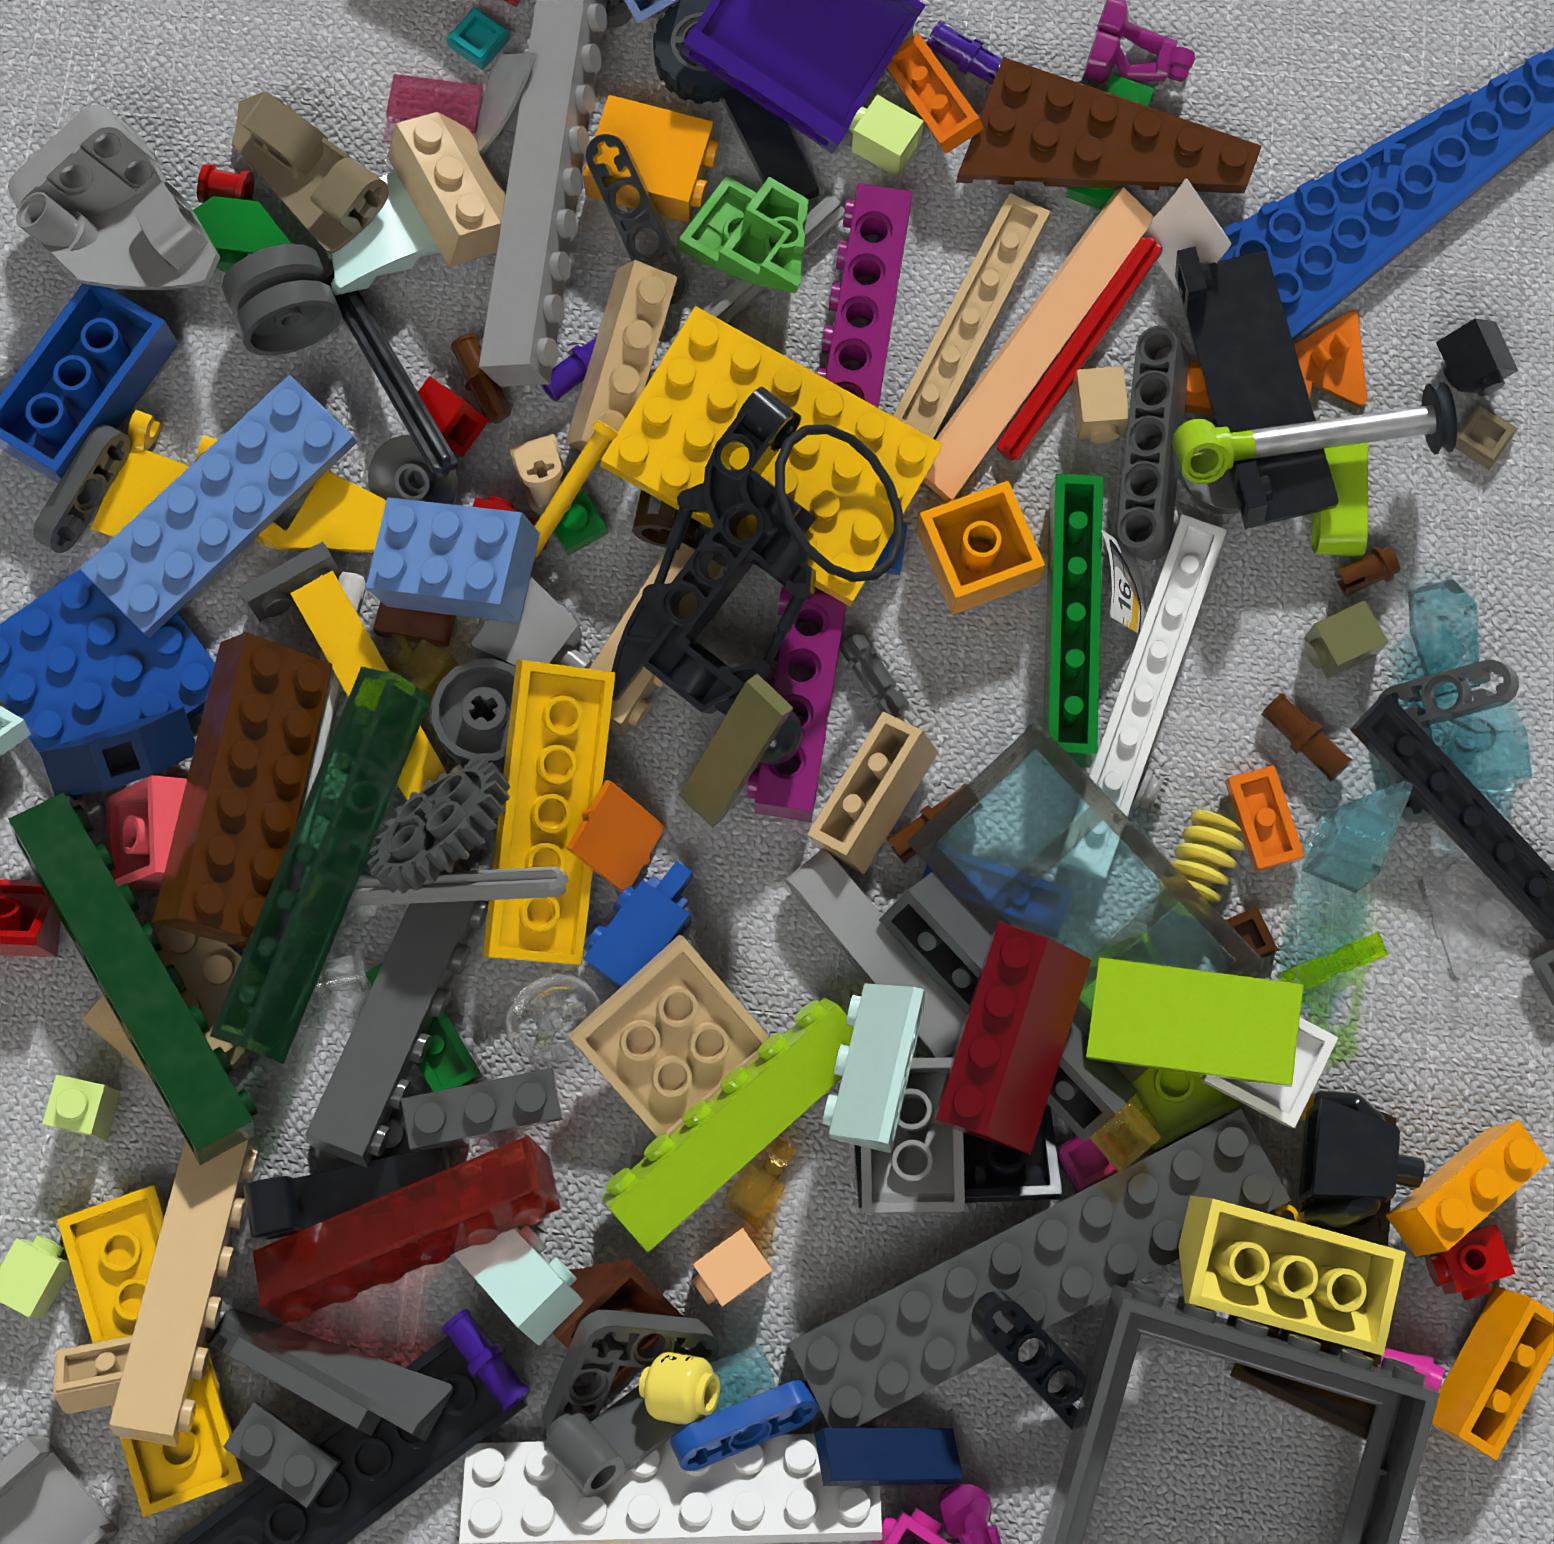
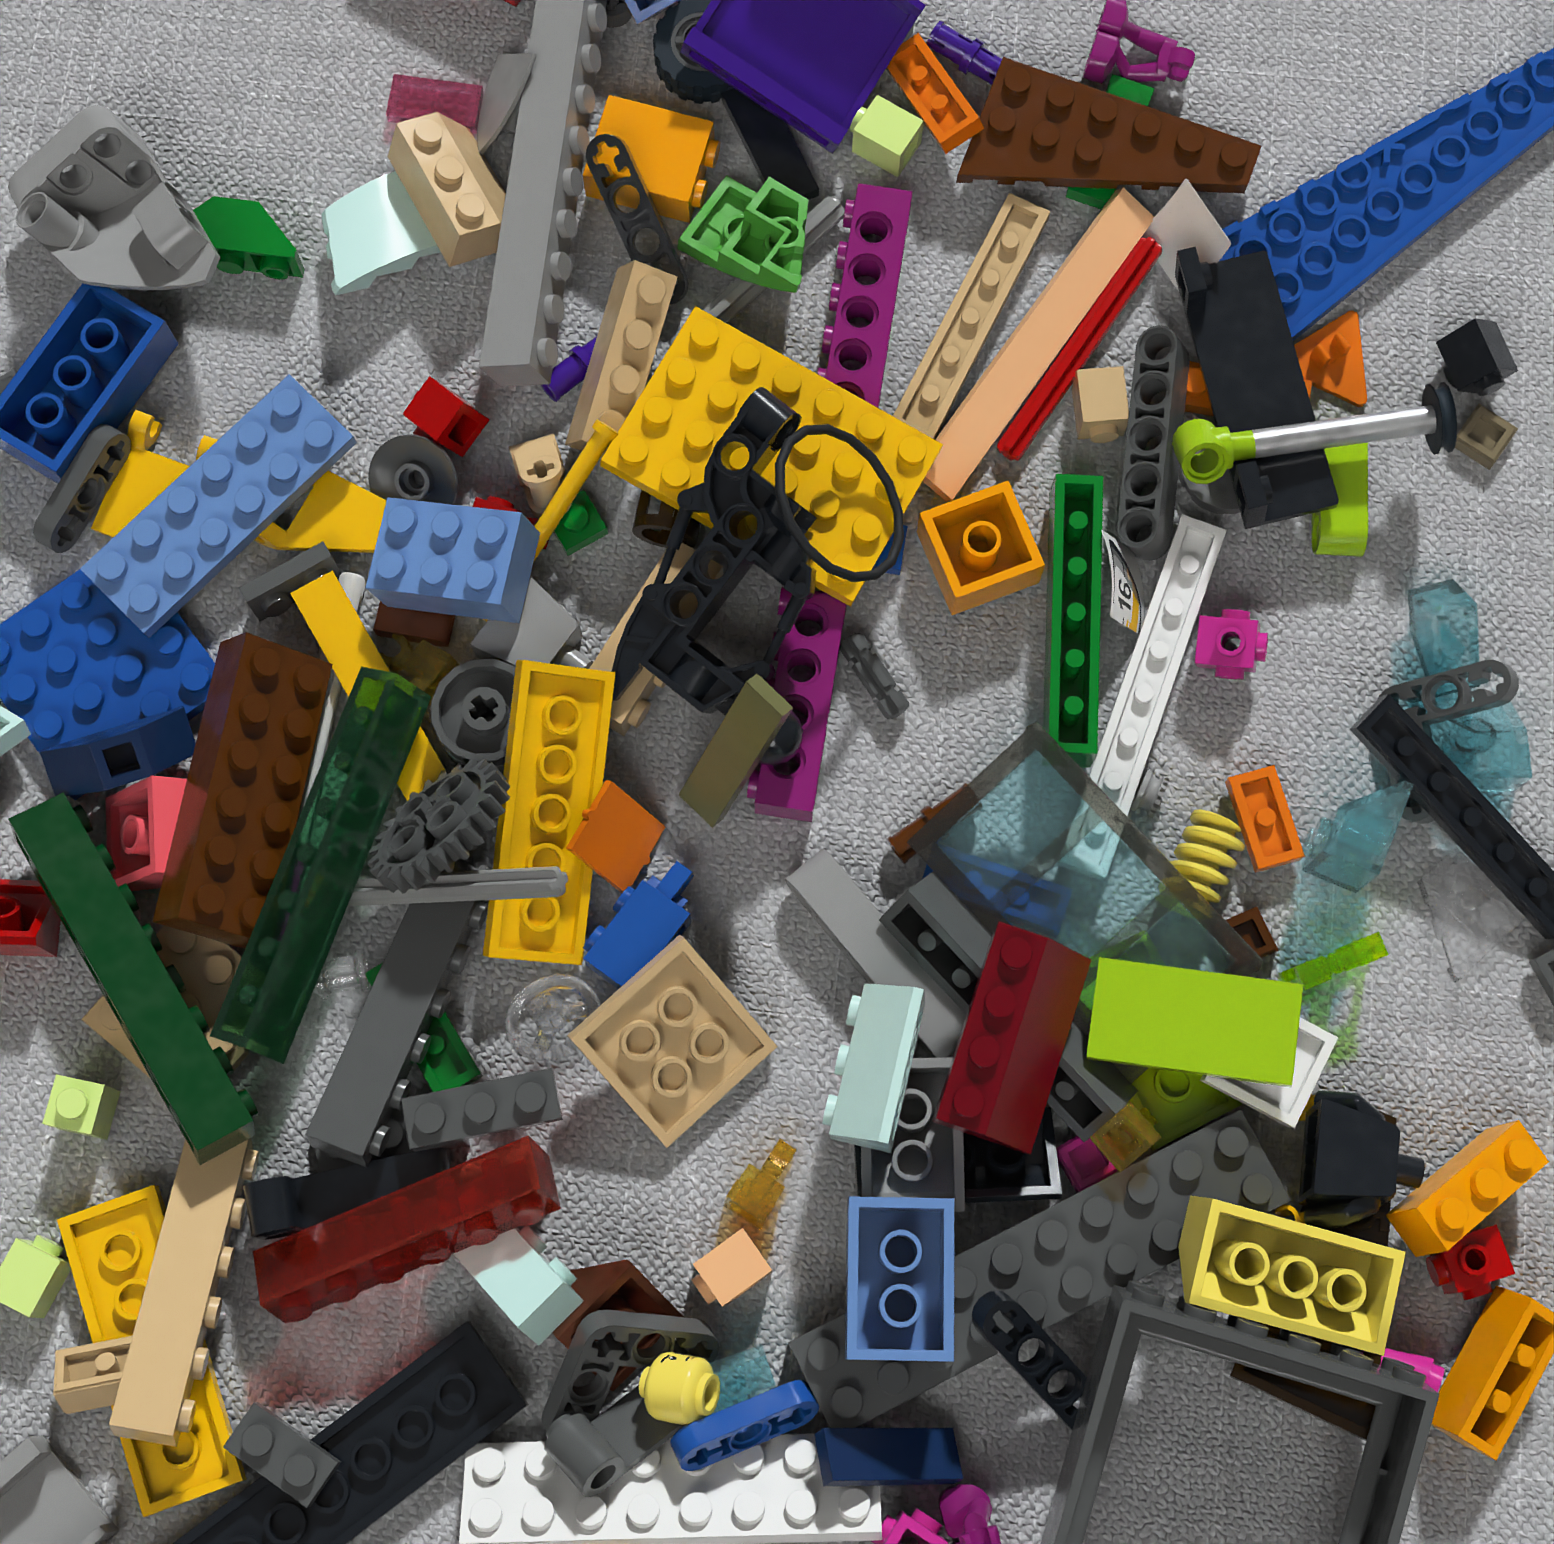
red bush [197,163,255,203] -> none
dark grey wedge [207,1308,453,1441] -> none
dark grey wheel [221,244,342,356] -> none
dark tan panel [232,91,389,253] -> none
black axle [326,270,457,477] -> none
dark purple pin [442,1309,530,1412] -> none
teal tile [446,6,511,70] -> none
reddish brown axle [450,333,511,424] -> none
lime brick [600,997,854,1253] -> none
tan brick [807,712,938,875] -> none
reddish brown pin [1261,693,1353,782] -> none
olive brick [1304,600,1388,679] -> none
reddish brown pin [1334,546,1400,597] -> none
none -> medium blue brick [845,1196,955,1362]
none -> dark pink brick [1195,609,1268,680]

